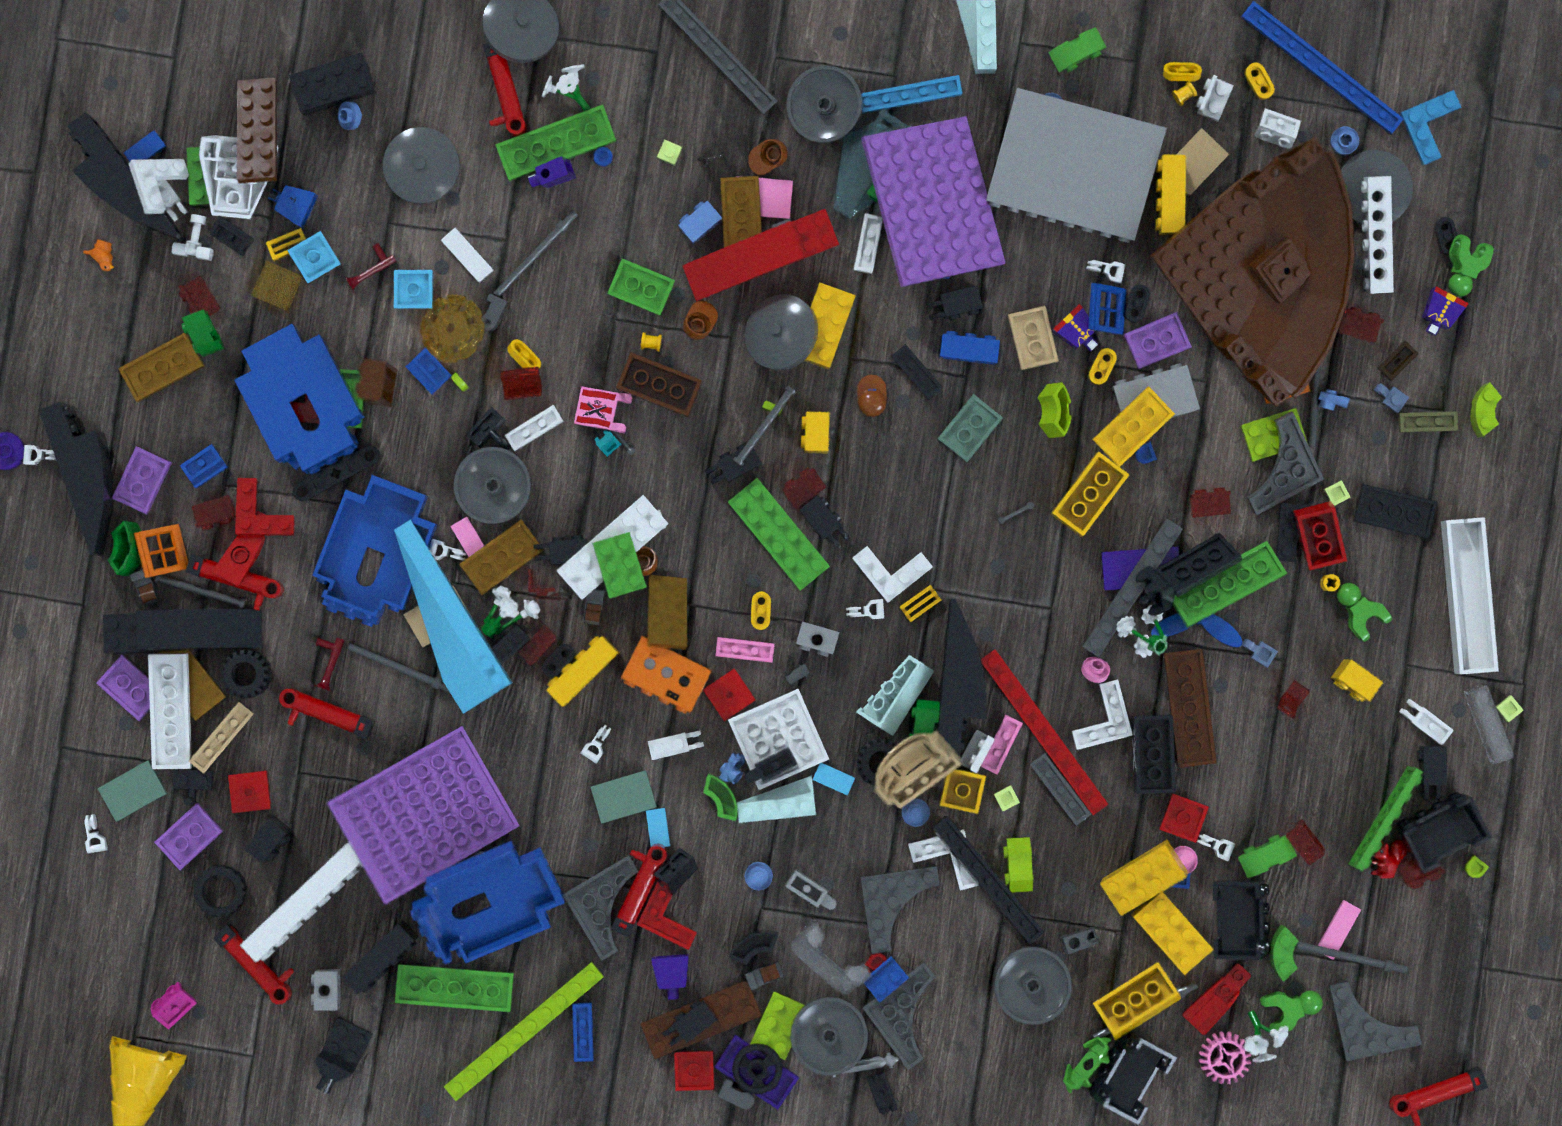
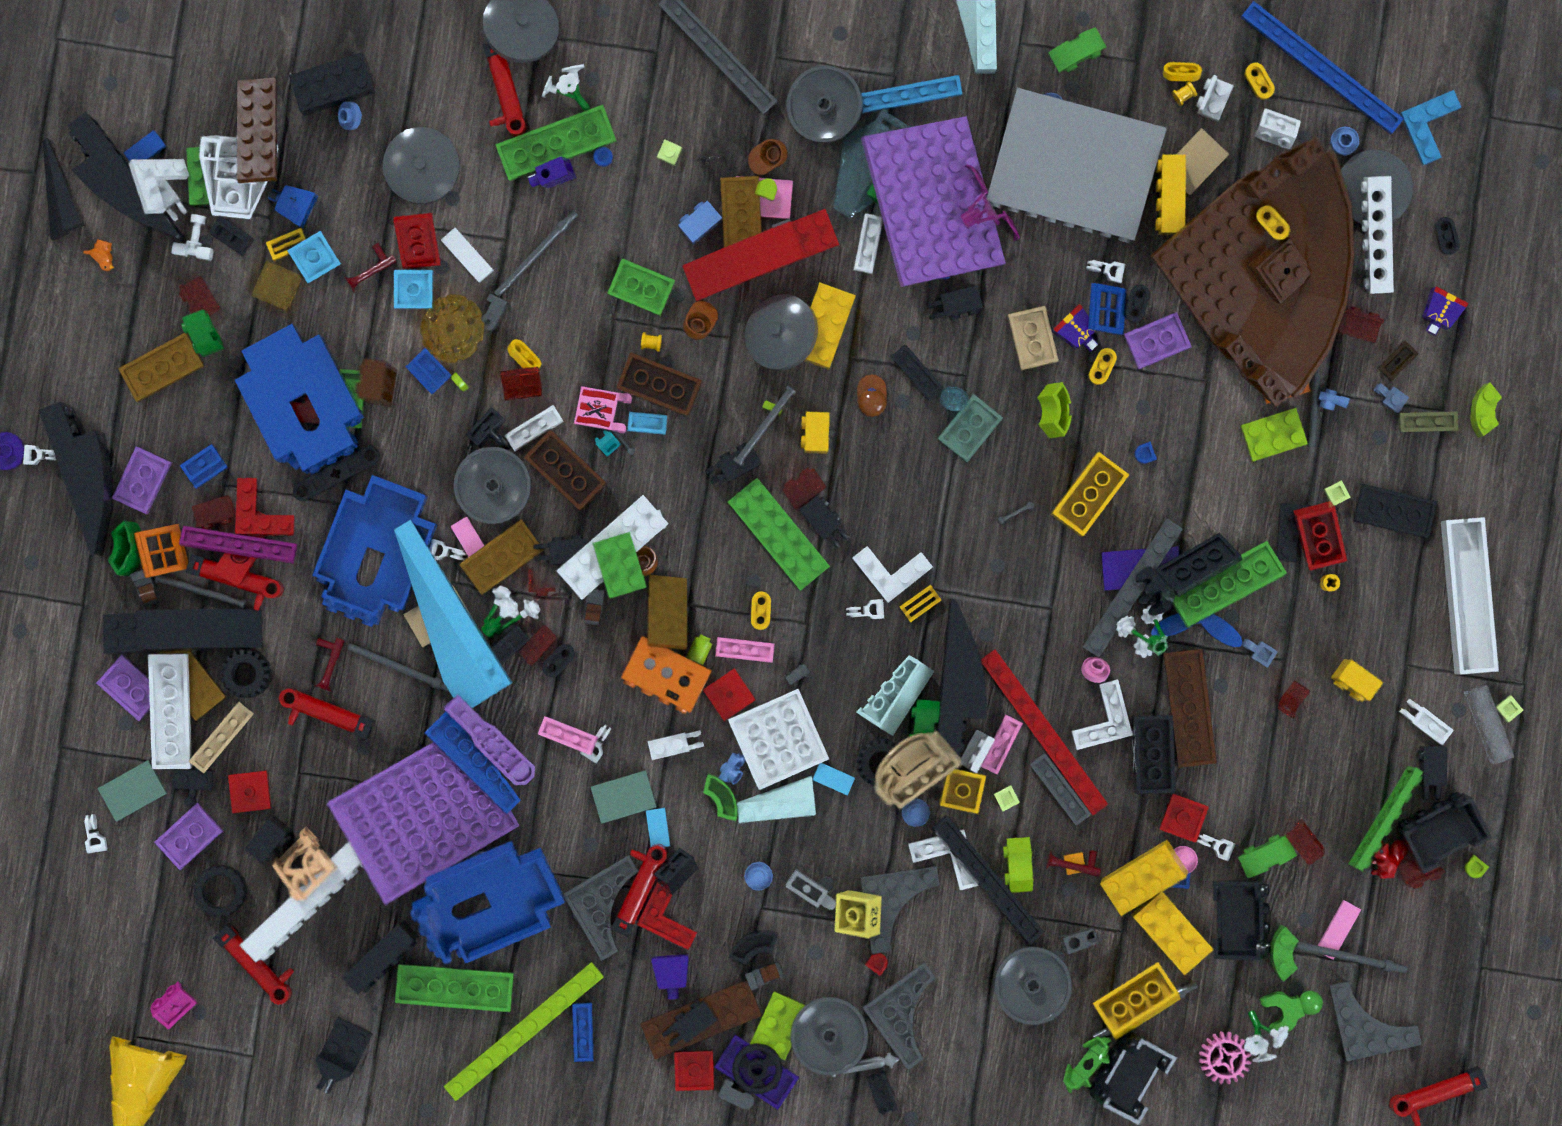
light grey brick [311,969,341,1010] -> none
yellow brick [546,636,620,707] -> none
black hinge [745,746,798,784] -> none
clear windscreen [791,918,872,995] -> none
light grey brick [796,622,839,657] -> none
blue plate [862,956,909,1003] -> none
blue brick [939,331,1000,365] -> none
yellow tile [1092,386,1175,467] -> none
light grey panel [1111,363,1200,418] -> none
red piece [1182,963,1251,1035] -> none
clear red bracket [1190,487,1231,518] -> none
dark grey plate [1247,412,1324,515] -> none
bright green piece [1337,583,1392,642] -> none
bright green piece [1448,234,1494,297] -> none
none -> black wedge [42,138,85,241]
none -> magenta tile [179,526,297,564]
none -> light nougat fence [271,827,338,901]
none -> red plate [393,213,441,269]
none -> blue wing [424,711,520,814]
none -> medium lavender piece [444,695,535,785]
none -> reddish brown brick [524,429,607,511]
none -> bright pink plate [538,716,598,755]
none -> medium azure tile [627,412,668,435]
none -> lime brick [686,634,712,665]
none -> lime tile [755,178,777,201]
none -> light yellow brick [835,890,882,938]
none -> clear light blue plate [940,387,969,411]
none -> magenta plant [960,165,1020,241]
none -> dark red piece [1046,850,1101,877]
none -> light orange plate [1063,852,1085,875]
none -> yellow plate [1257,206,1290,240]

